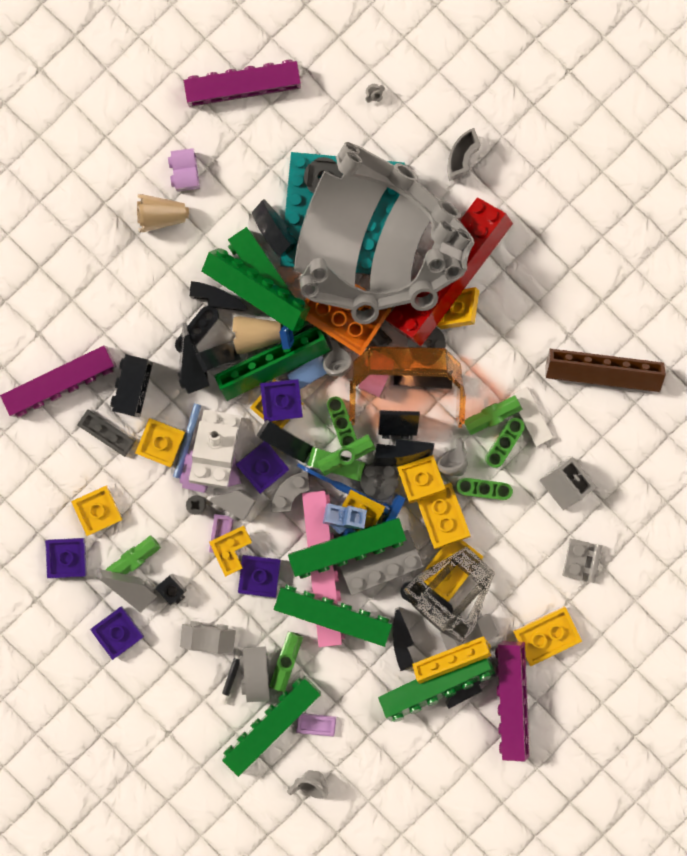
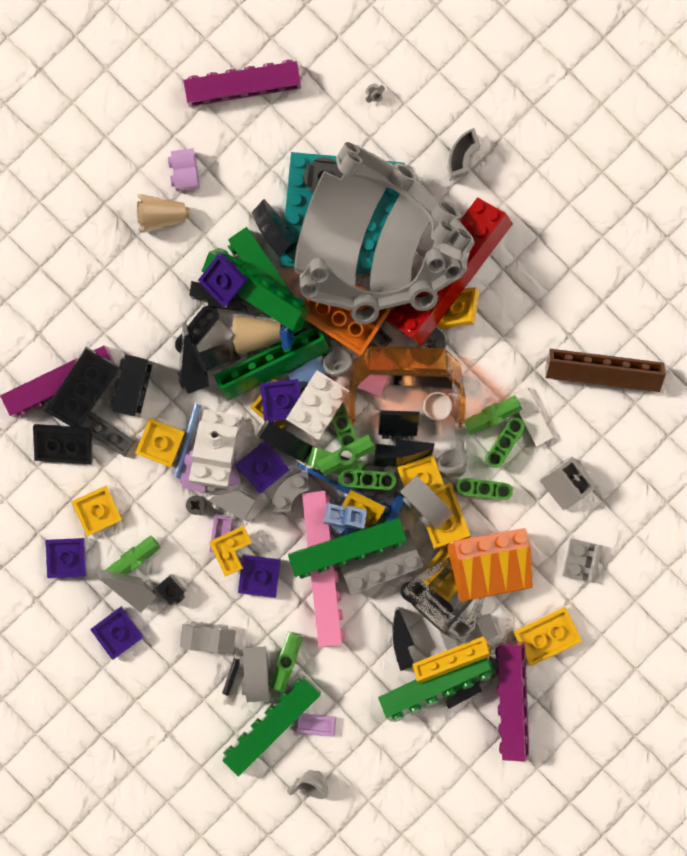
green brick [273,584,392,647] -> none
none -> black tile [33,424,93,465]
none -> black plate [44,346,119,427]
none -> dark purple plate [198,252,248,308]
none -> white plate [286,370,349,440]
none -> bright green beam [338,470,396,490]
none -> light grey brick [400,475,453,530]
none -> white piece [423,392,452,435]
none -> orange slope [447,528,533,602]

